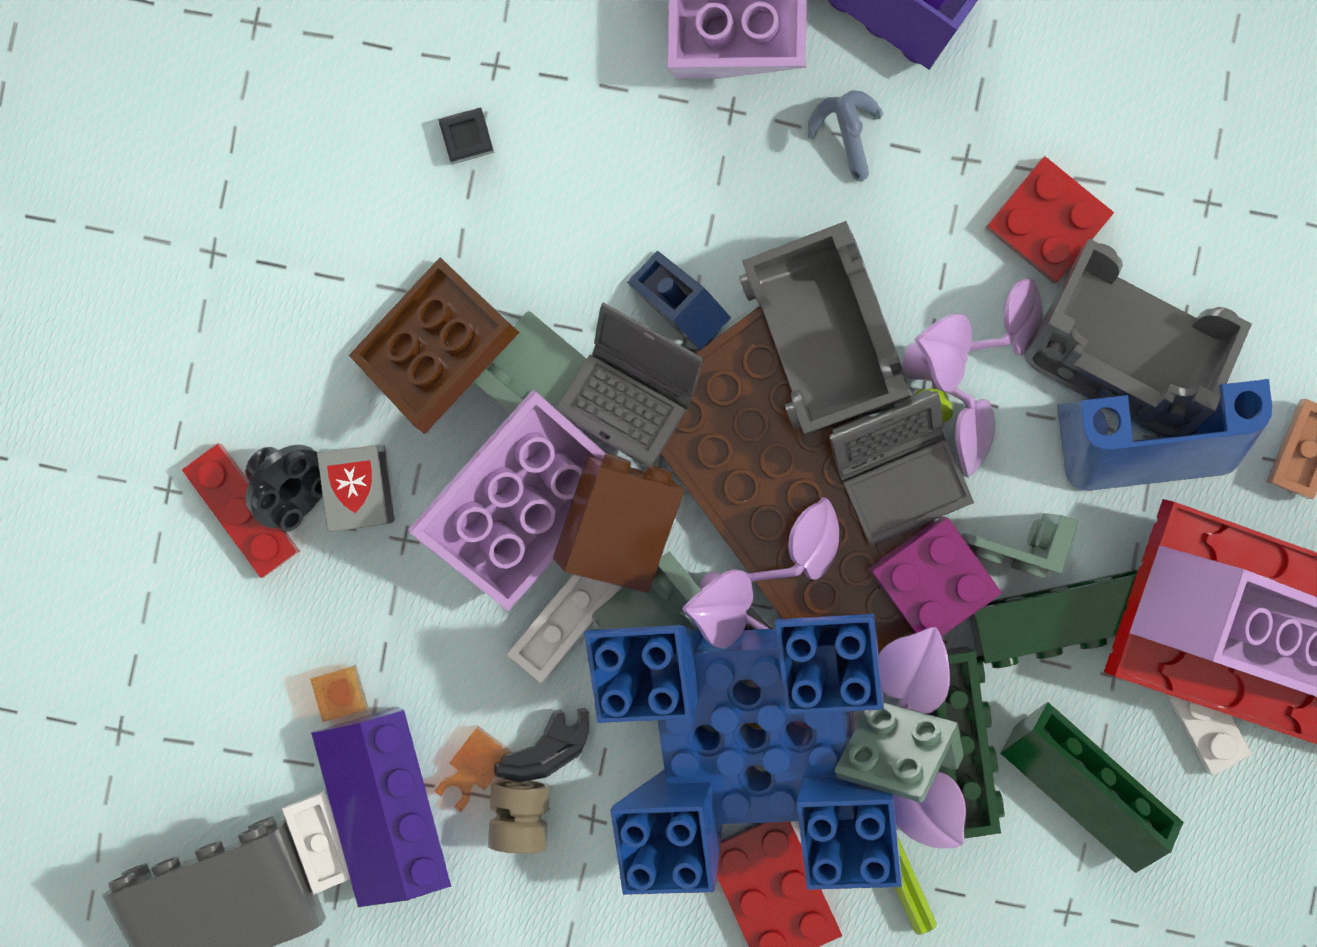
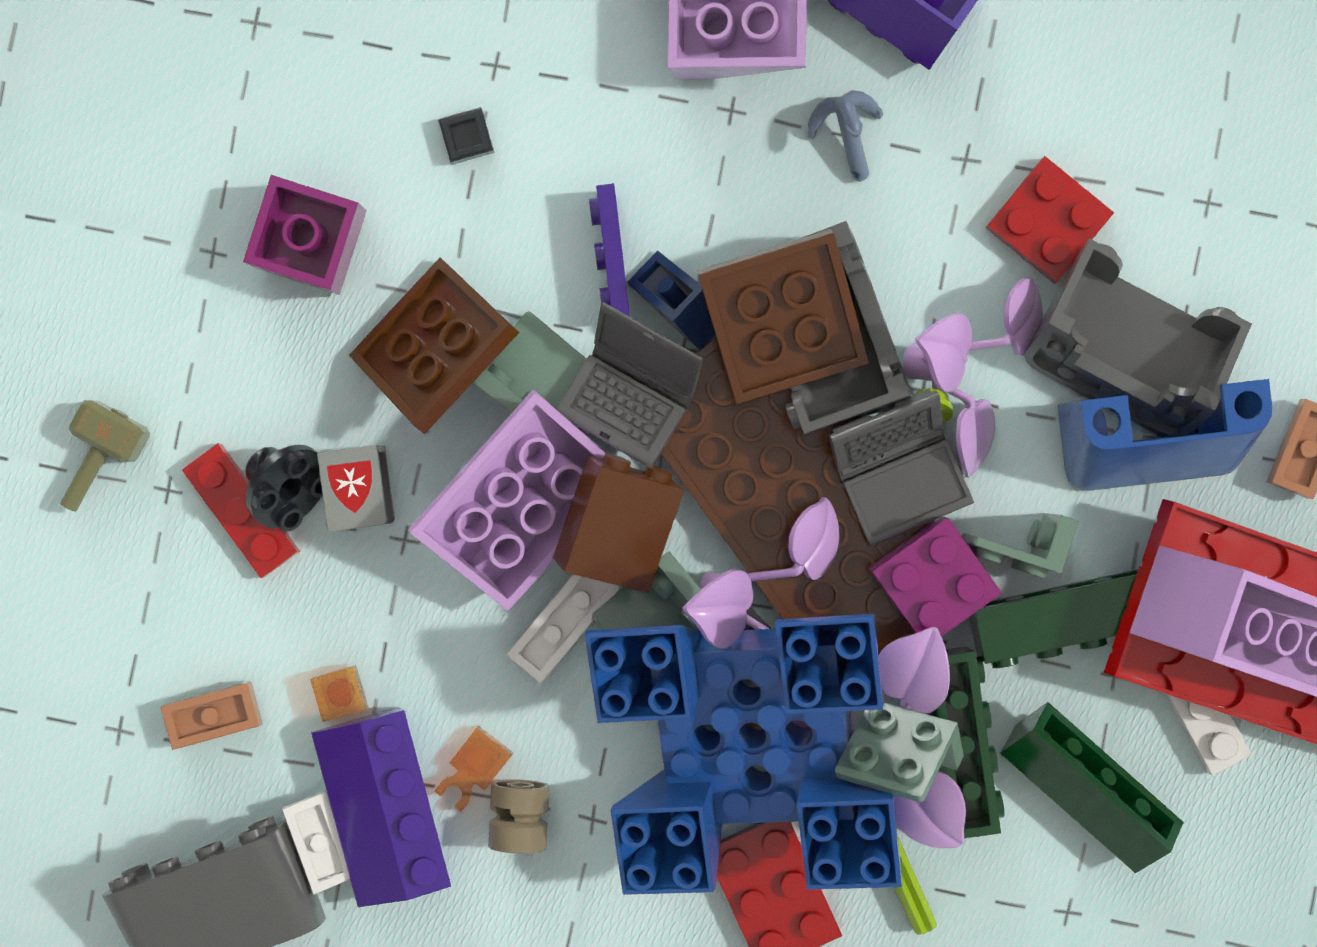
black piece [494,708,589,783] -> none
none -> olive piece [60,400,150,512]
none -> nougat plate [160,681,263,750]
none -> magenta brick [243,175,367,295]
none -> dark purple plate [589,183,630,317]
none -> reddish brown plate [697,229,869,404]

